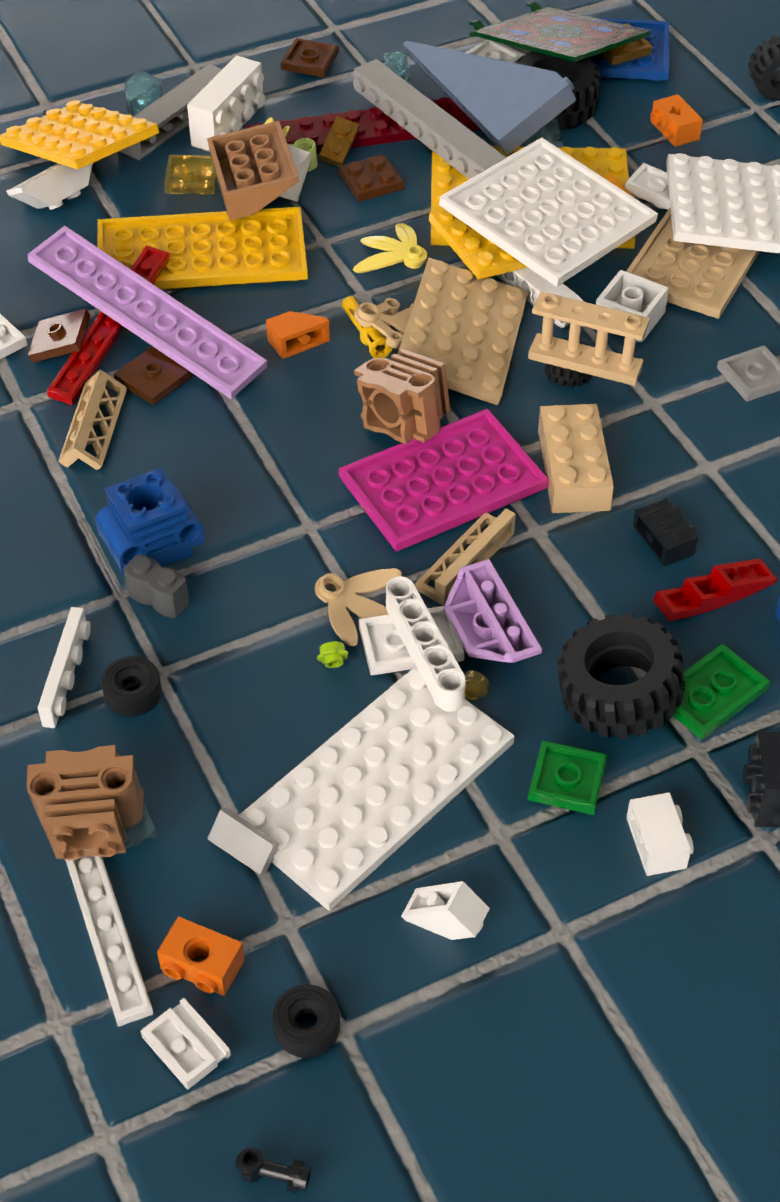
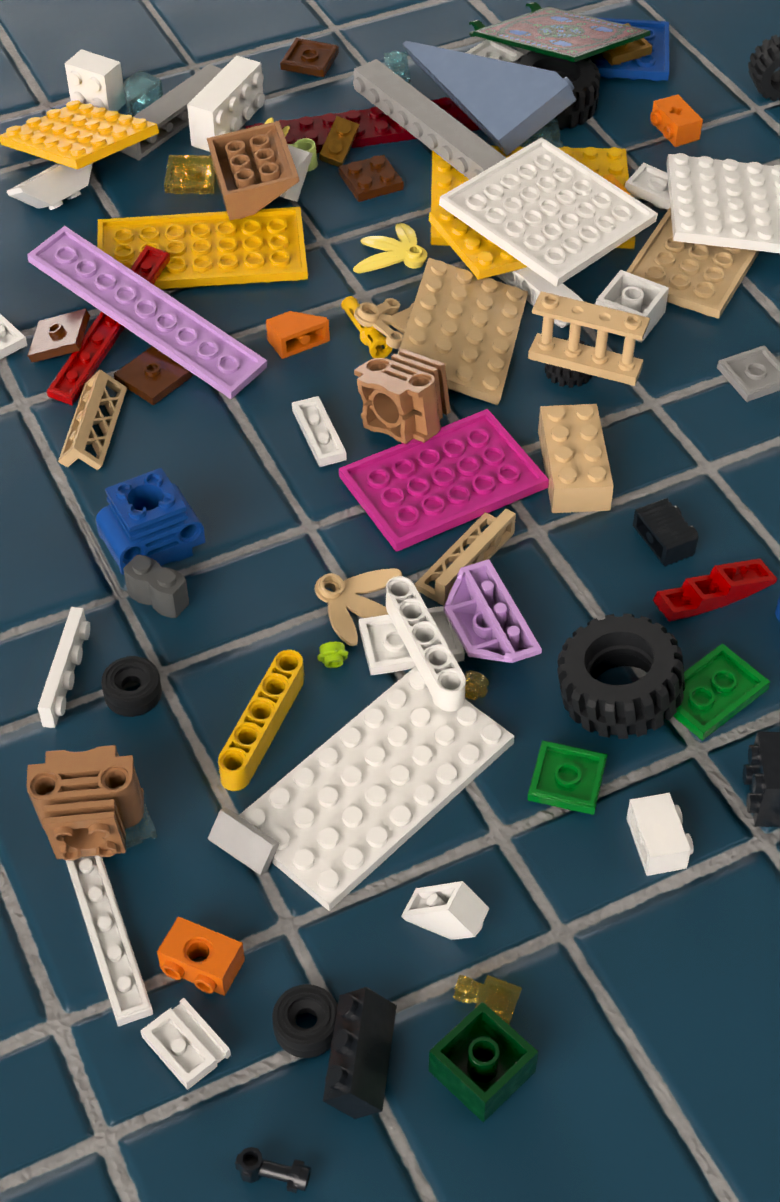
none -> white brick [65,49,126,111]
none -> yellow beam [218,650,304,791]
none -> white plate [292,396,346,467]
none -> black brick [323,987,397,1119]
none -> dark green brick [428,1001,538,1123]
none -> clear yellow plate [453,975,522,1025]

